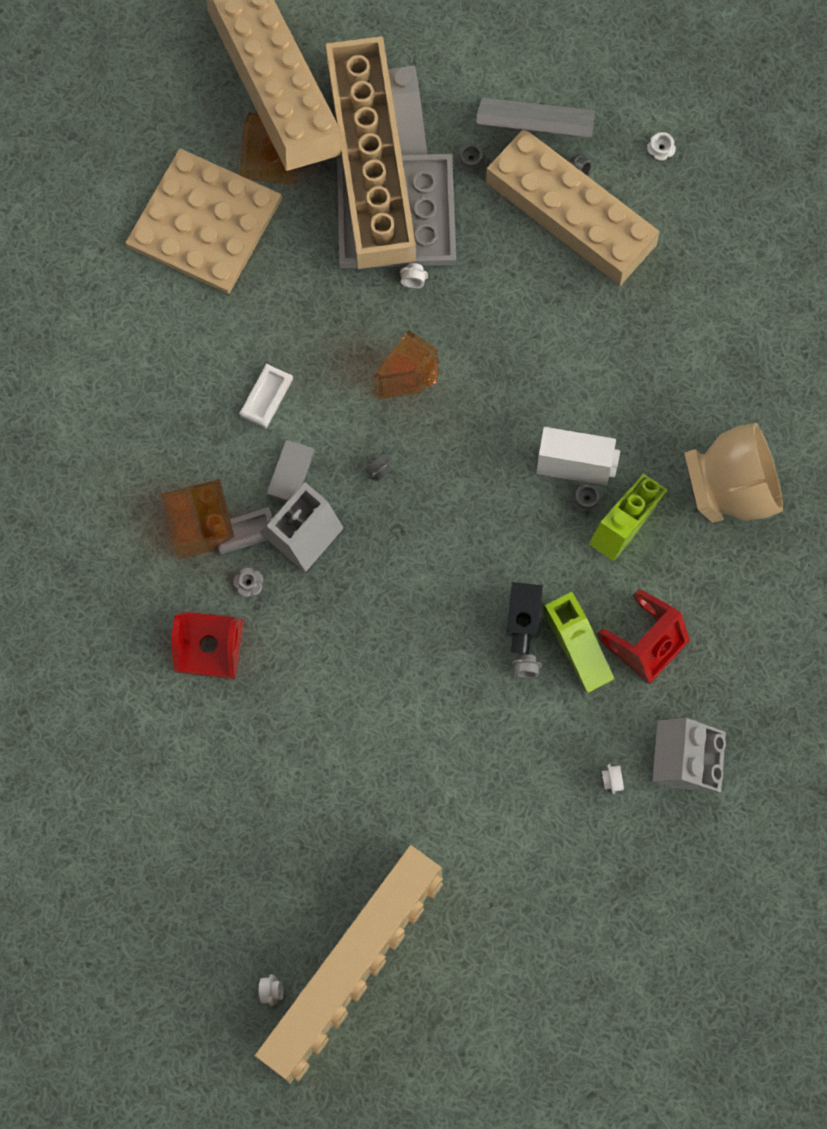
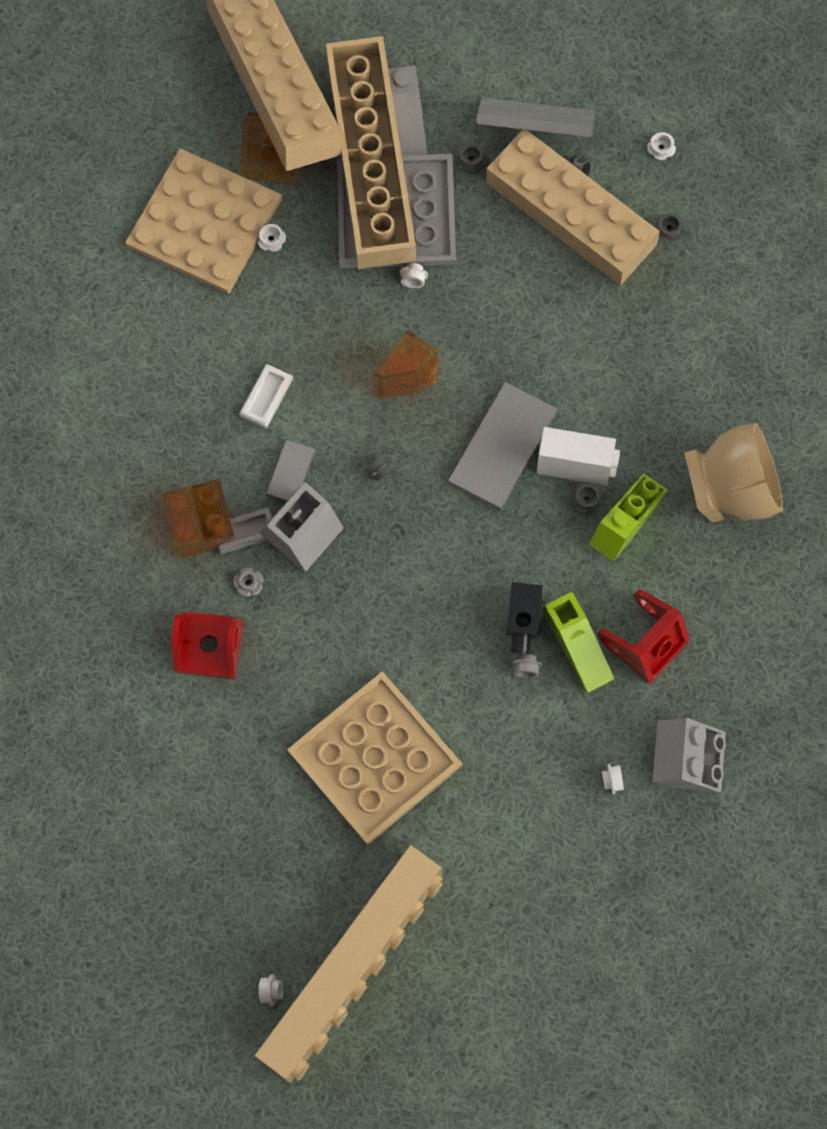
none -> white plate [258,224,286,252]
none -> tan plate [287,671,462,846]
none -> light grey tile [448,382,557,511]
none -> dark grey plate [655,213,684,241]

